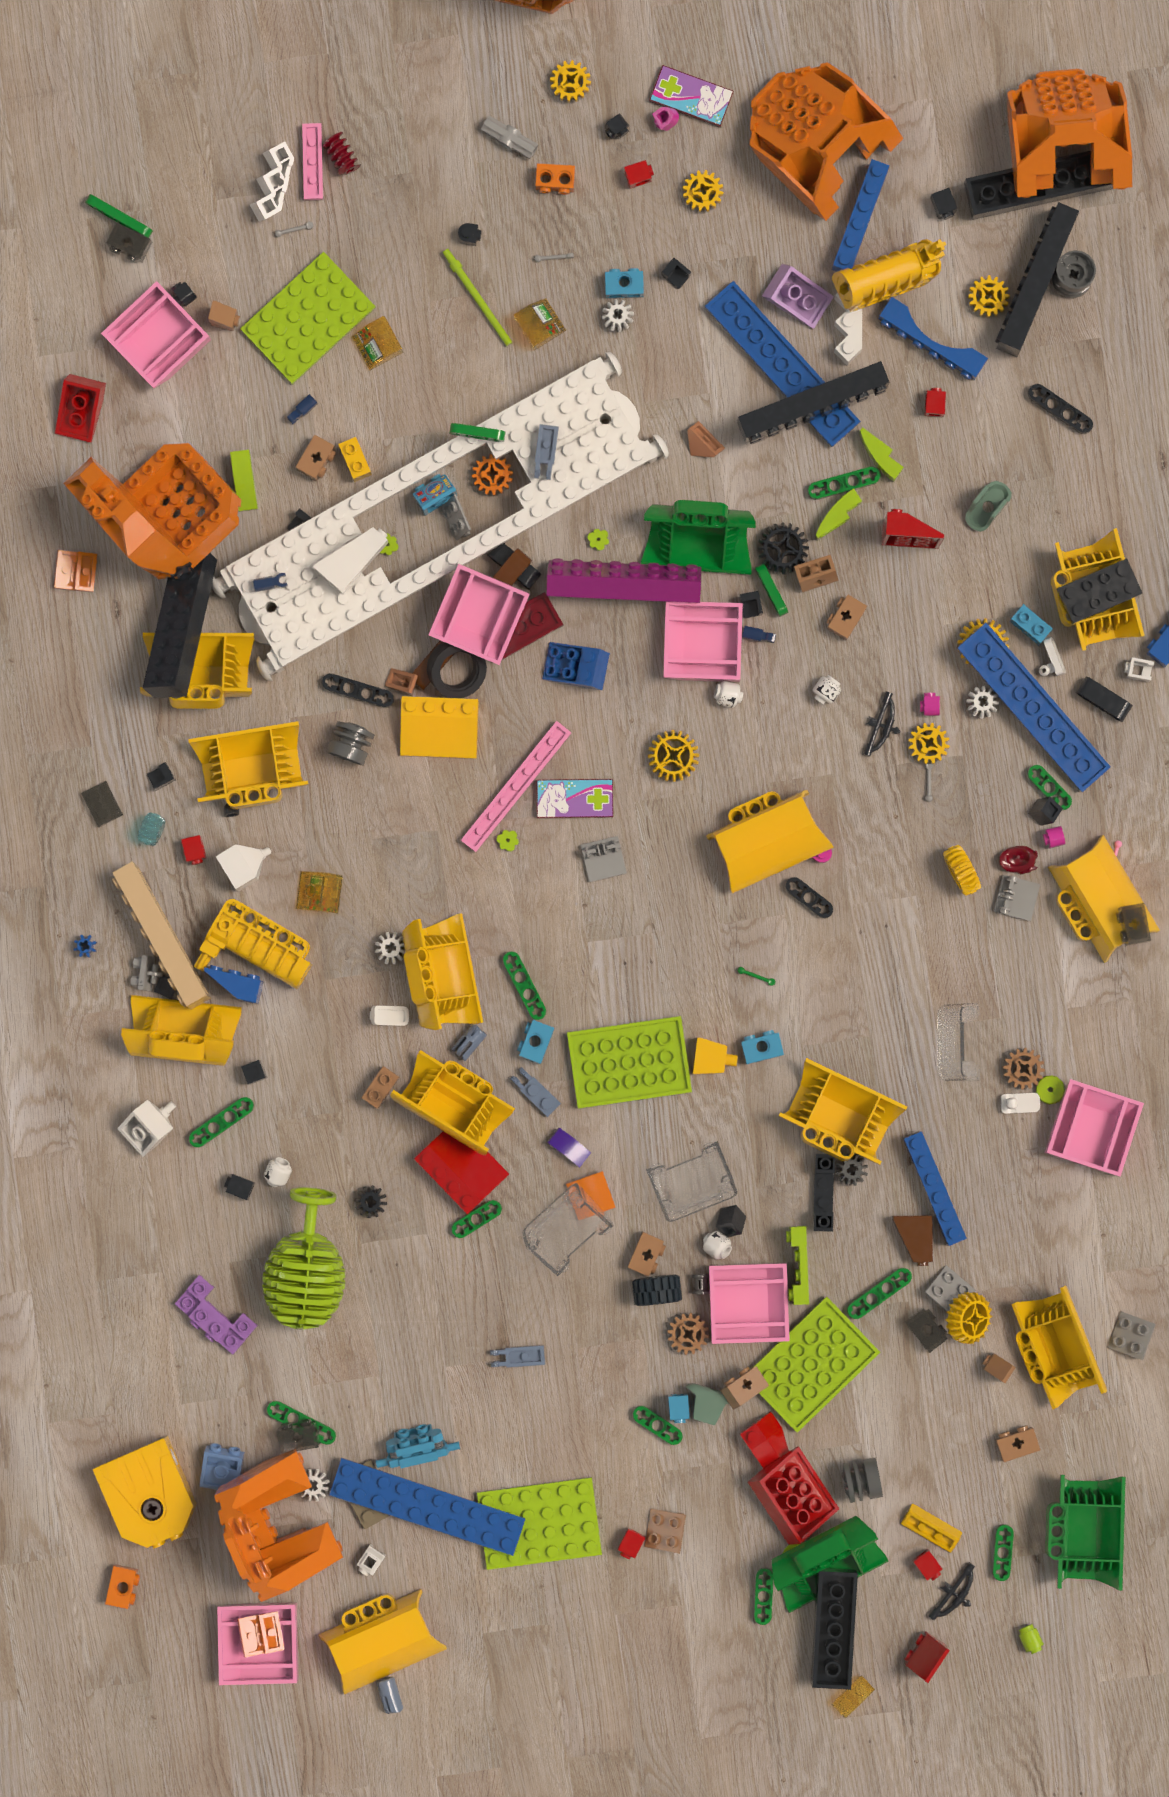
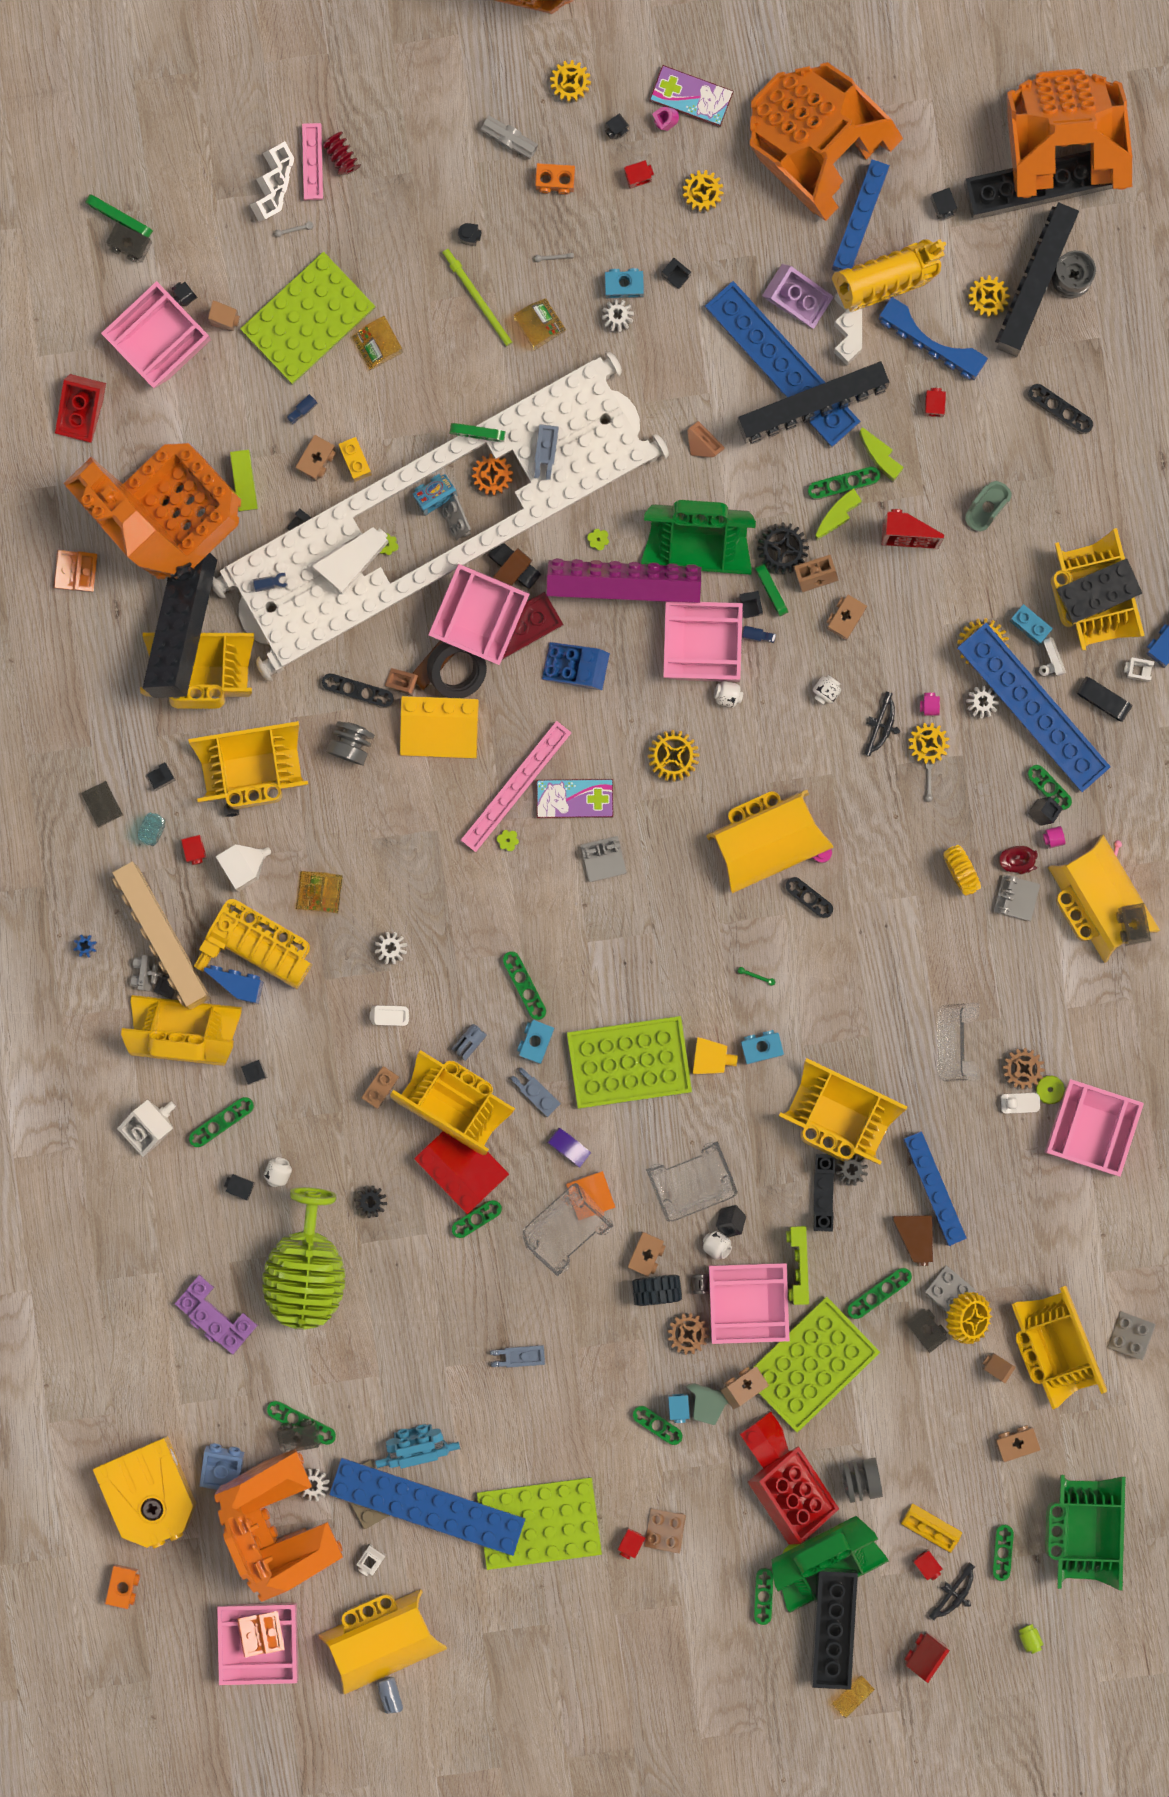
yellow panel [402,913,483,1030] -> none

